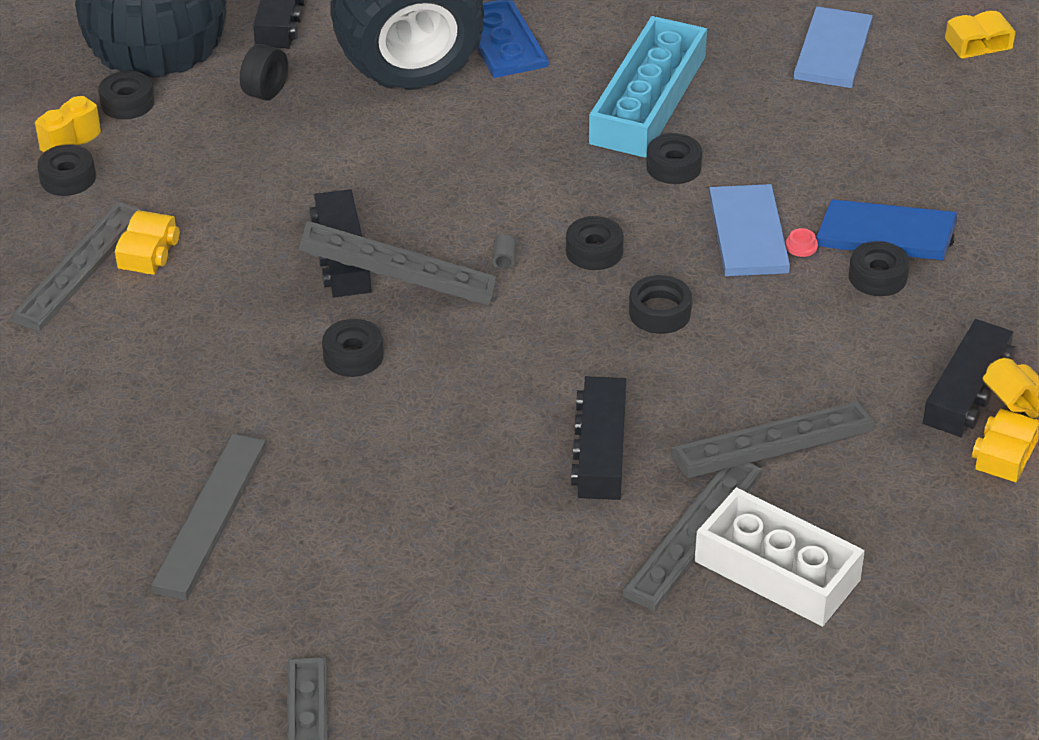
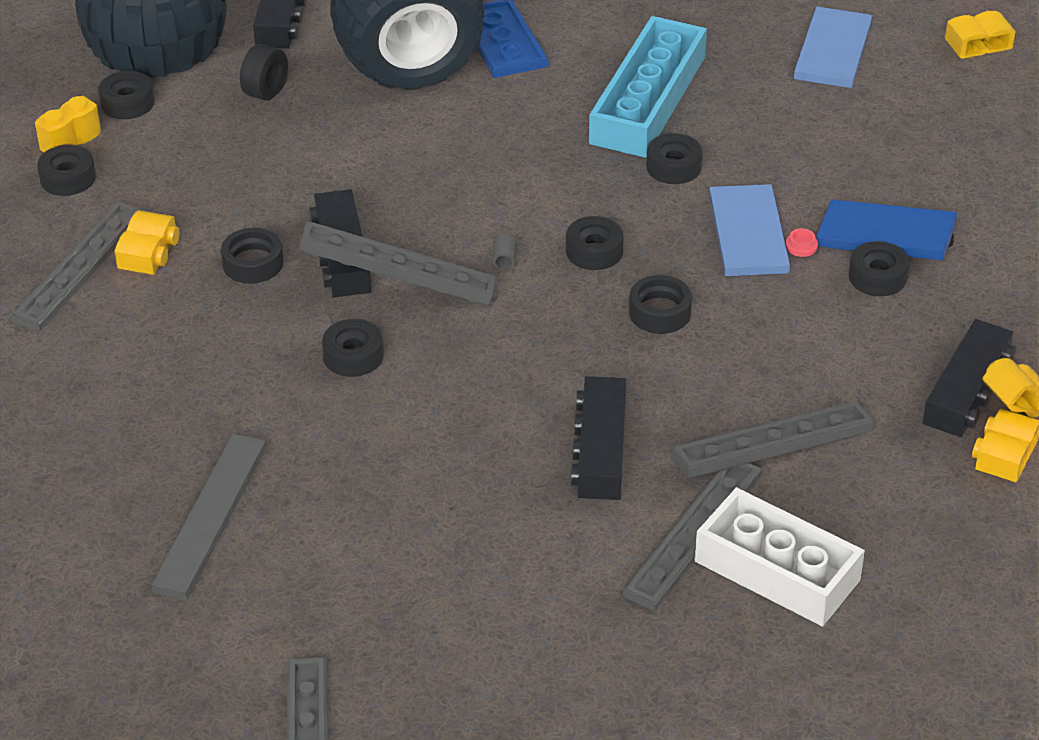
none -> black tyre [221,228,283,284]

